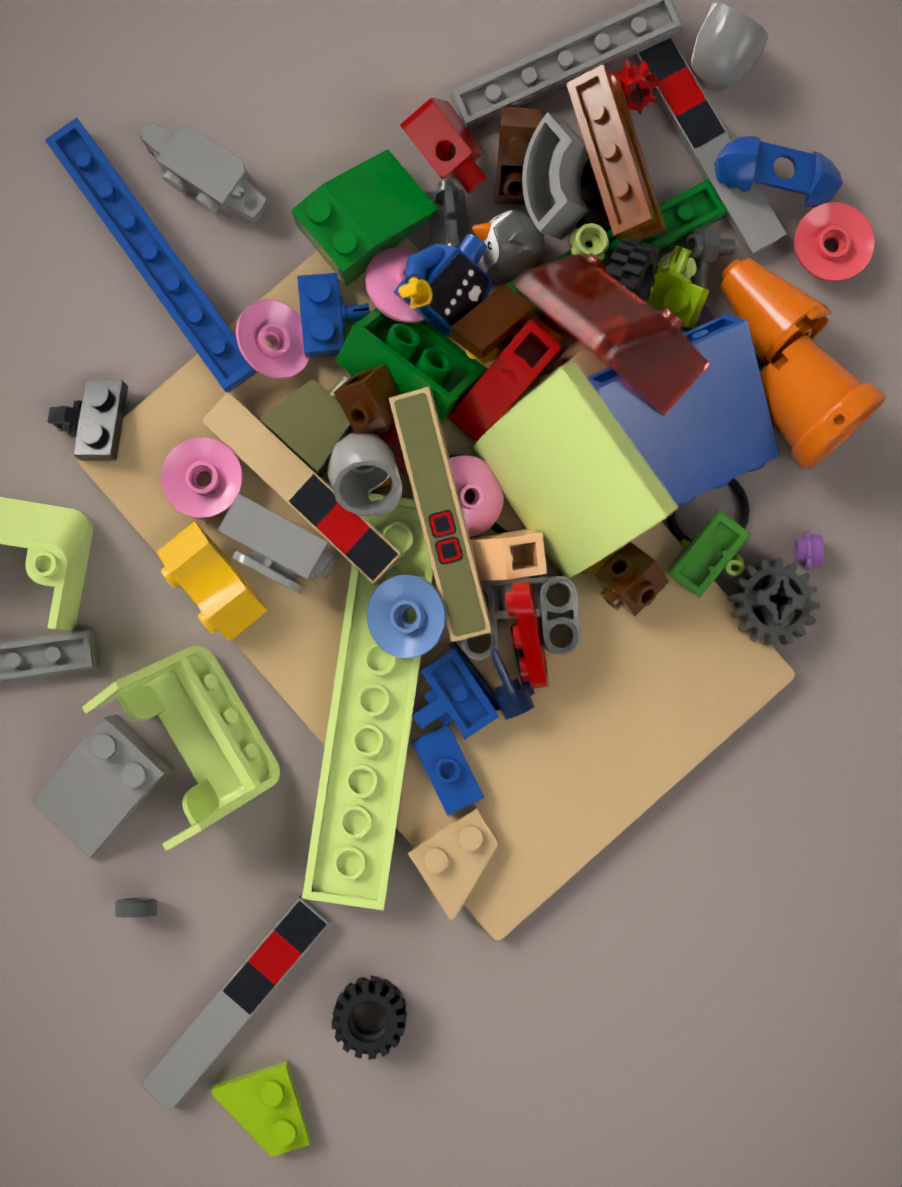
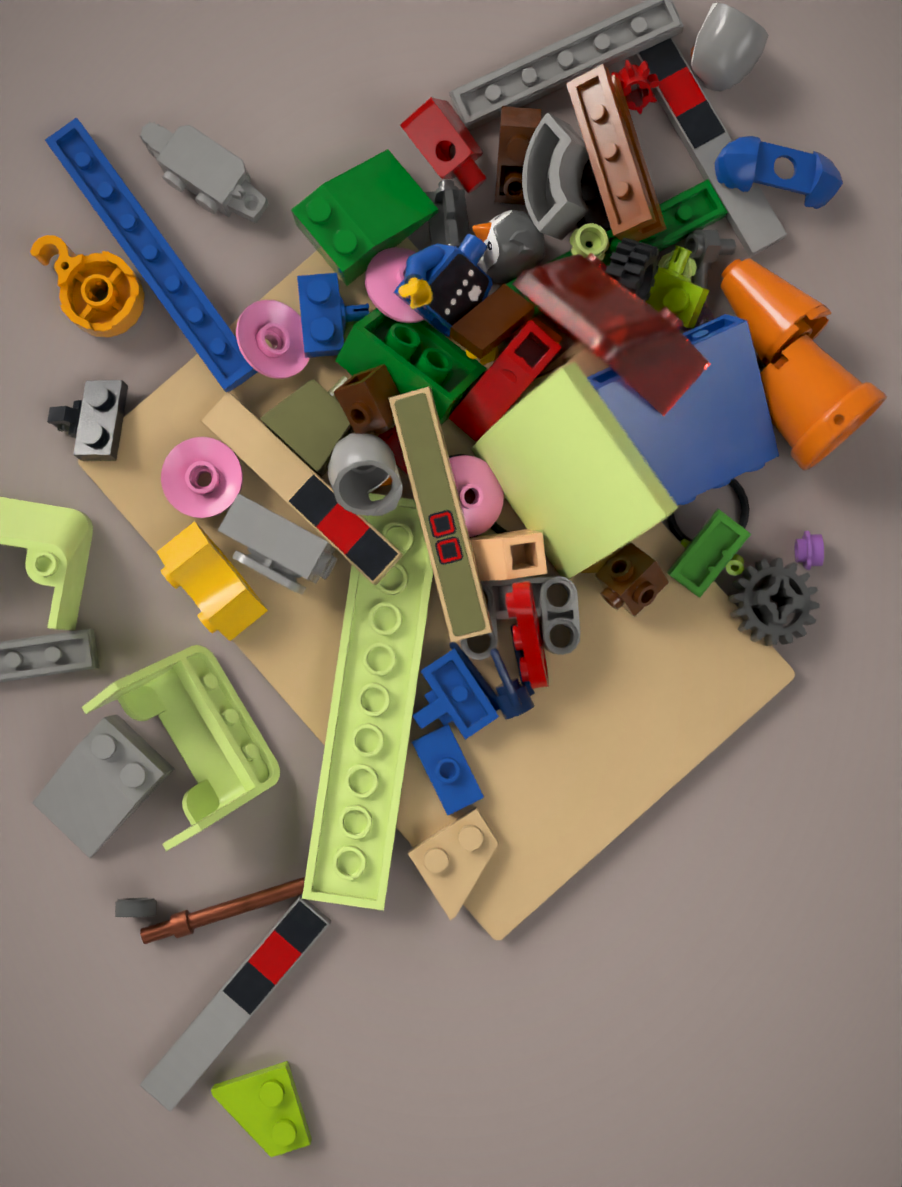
black tyre [332,976,407,1060] -> none
medium blue dish [367,575,446,658] -> none
coral dish [794,202,875,282] -> none
none -> light orange piece [30,235,145,337]
none -> copper bar [140,877,305,944]

